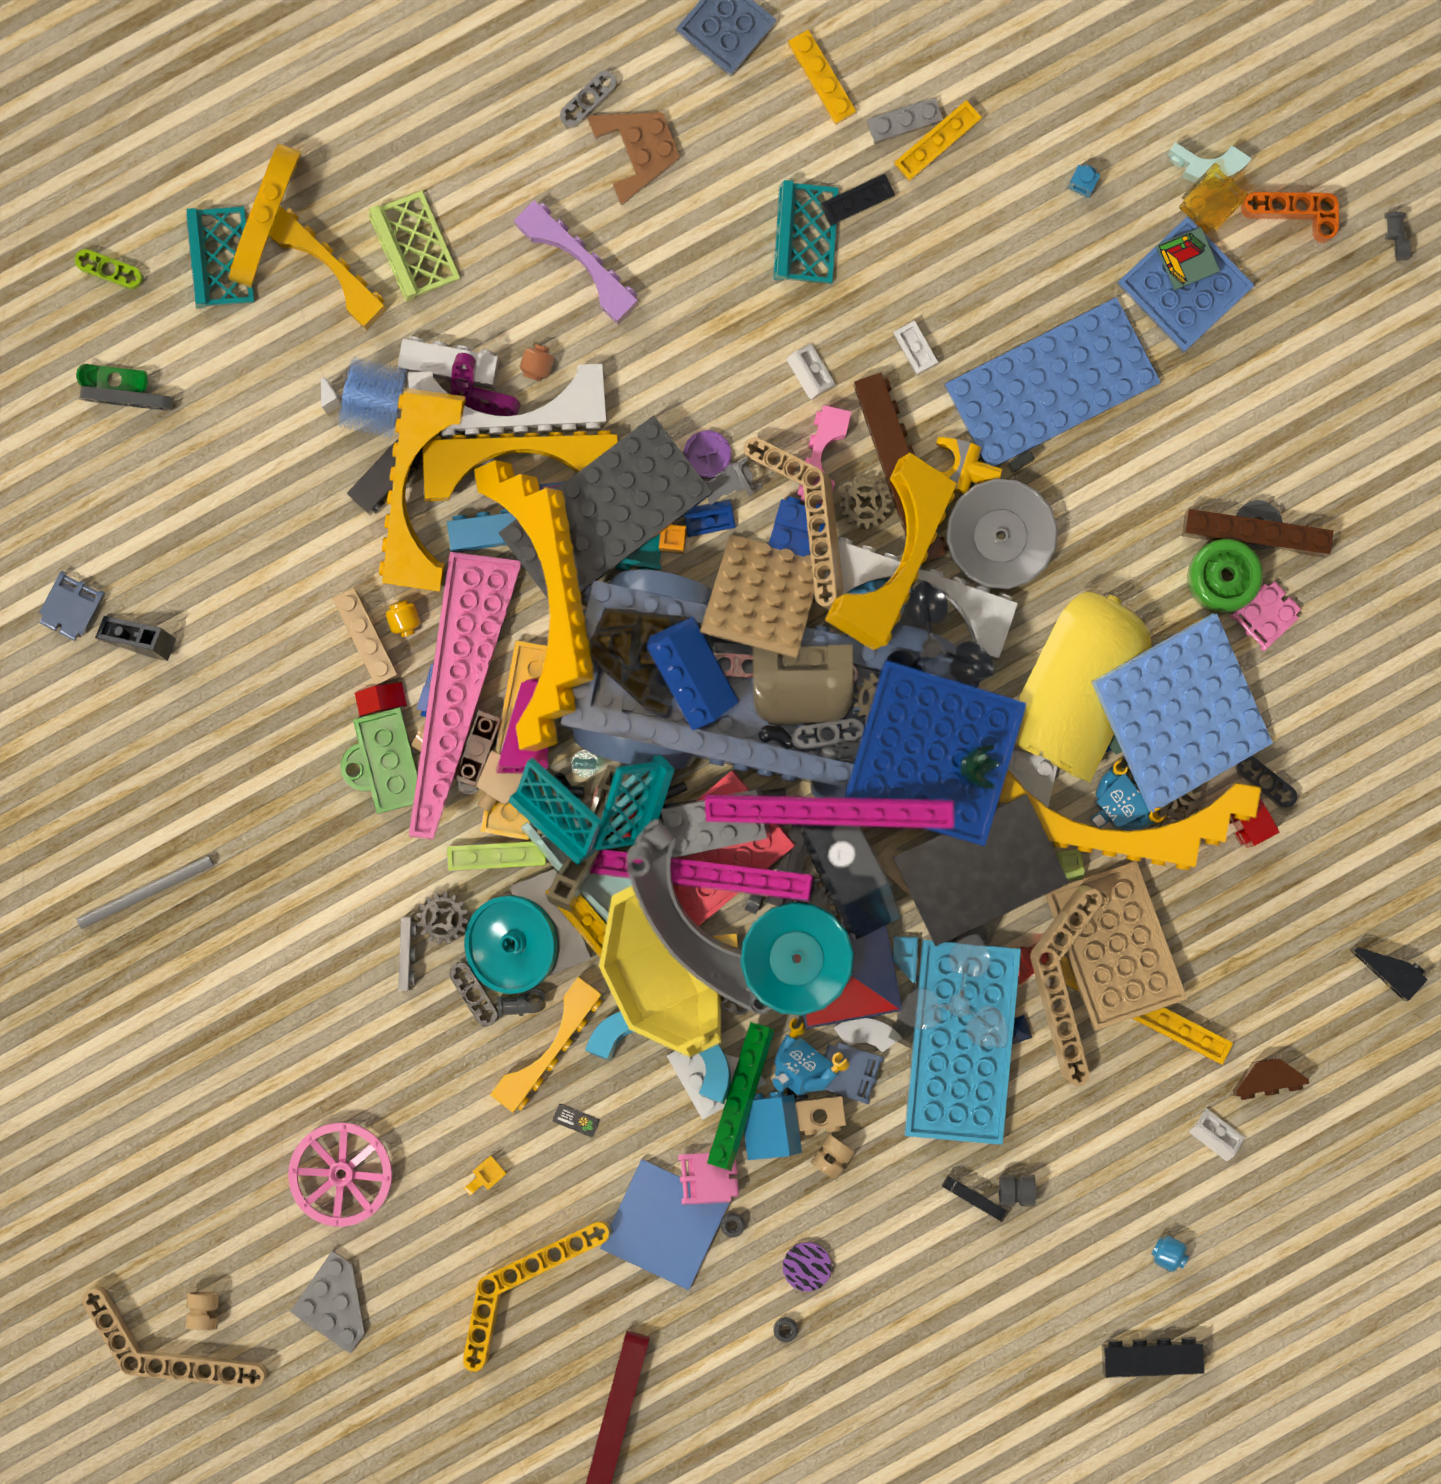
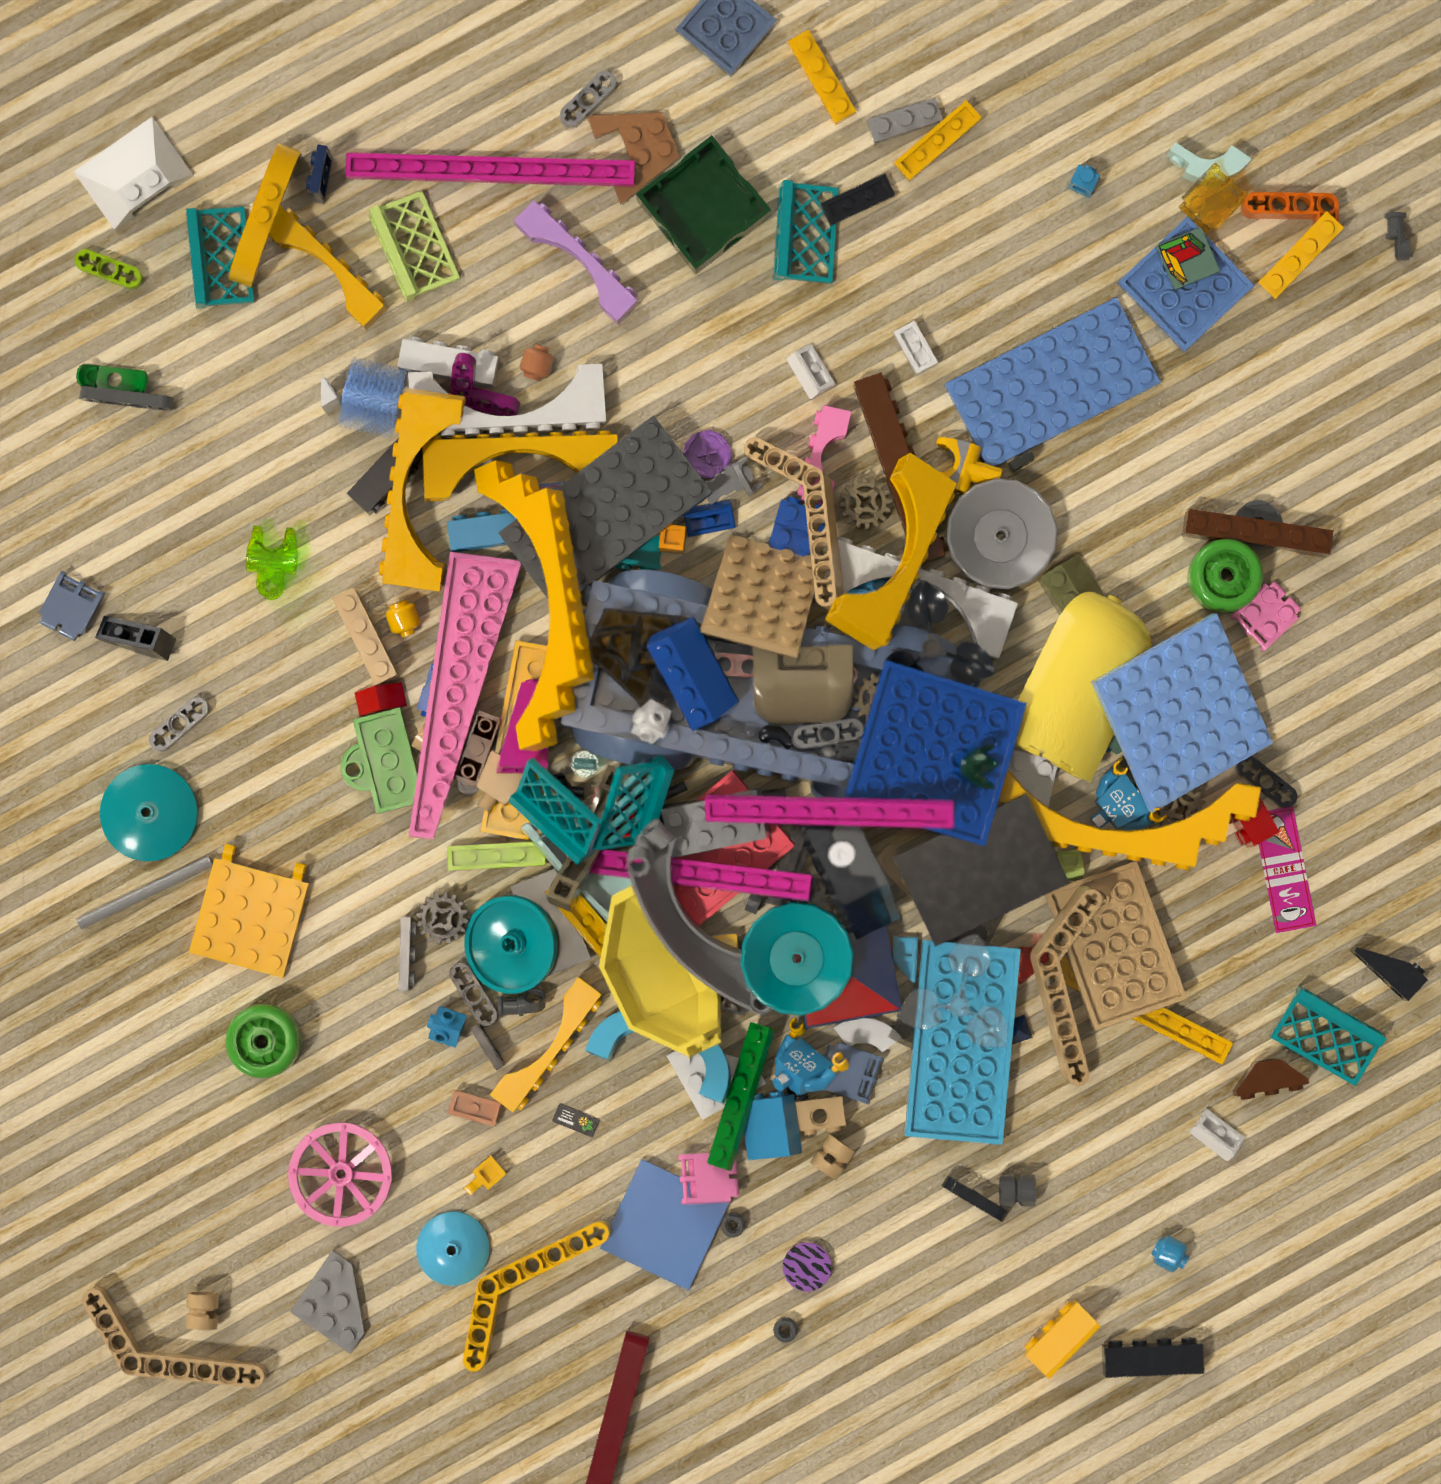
none -> white slope [73,117,194,231]
none -> teal dish [100,764,198,862]
none -> light grey beam [149,697,210,751]
none -> yellow plate [189,844,310,978]
none -> bright green wheel [225,1004,302,1078]
none -> clear neon green piece [246,525,298,600]
none -> dark blue plate [306,144,333,204]
none -> dark pink plate [345,153,635,187]
none -> medium azure dish [416,1212,490,1286]
none -> dark azure brick [427,1006,467,1048]
none -> nougat plate [447,1090,501,1127]
none -> tile [470,1024,505,1071]
none -> white brick [631,699,672,744]
none -> dark green tile [636,135,772,275]
none -> yellow slope [1023,1300,1101,1379]
none -> olive slope [1038,555,1104,615]
none -> yellow plate [1258,211,1345,299]
none -> sticker [1258,806,1317,933]
none -> teal fence [1270,985,1387,1086]

